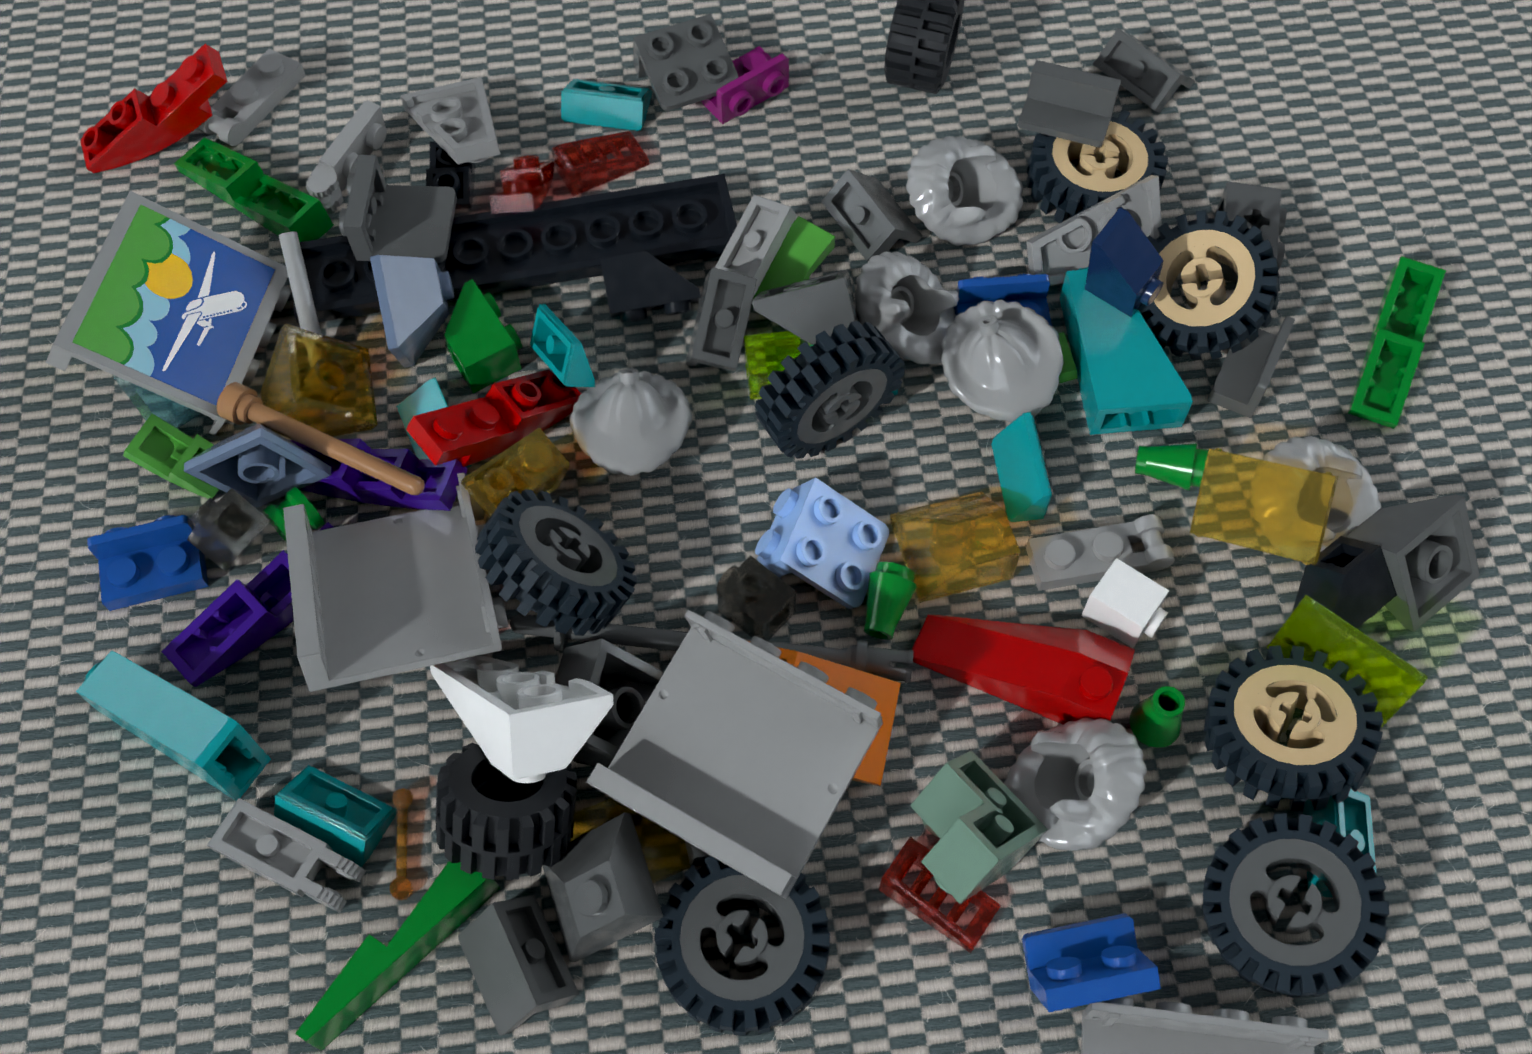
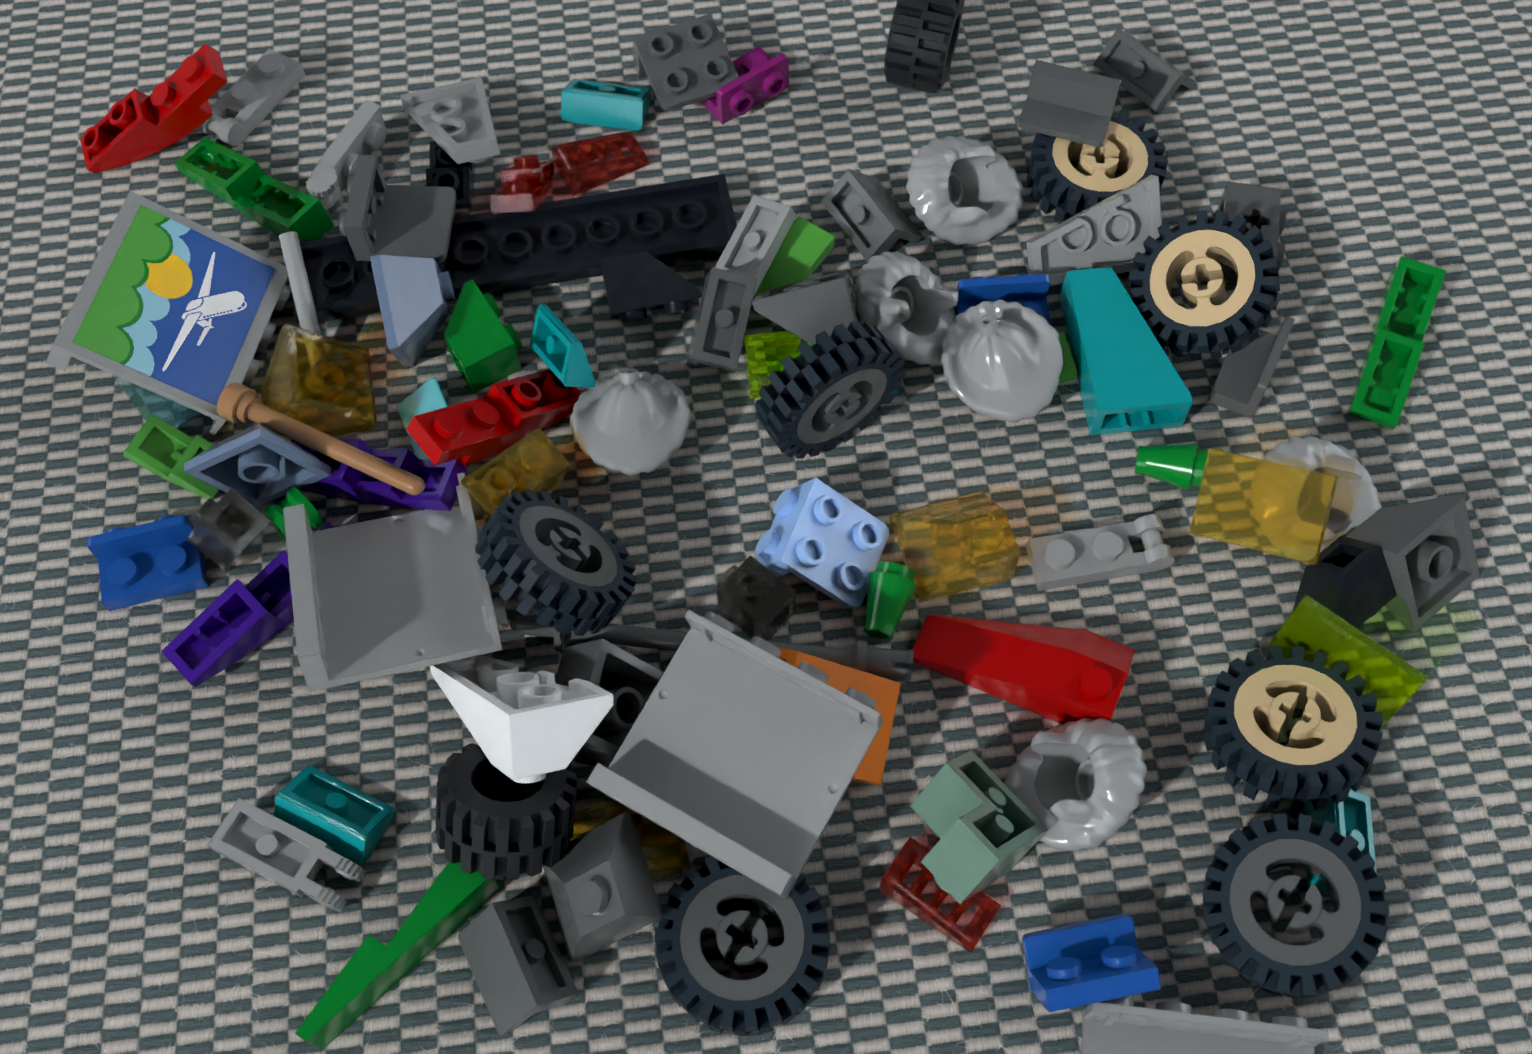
teal slope [76,650,271,801] -> none
clear orange hinge [389,788,413,901] -> none
teal slope [991,412,1052,522] -> none
white brick [1081,558,1169,648] -> none
dark blue slope [1085,207,1164,317] -> none
green cone [1129,686,1185,748] -> none

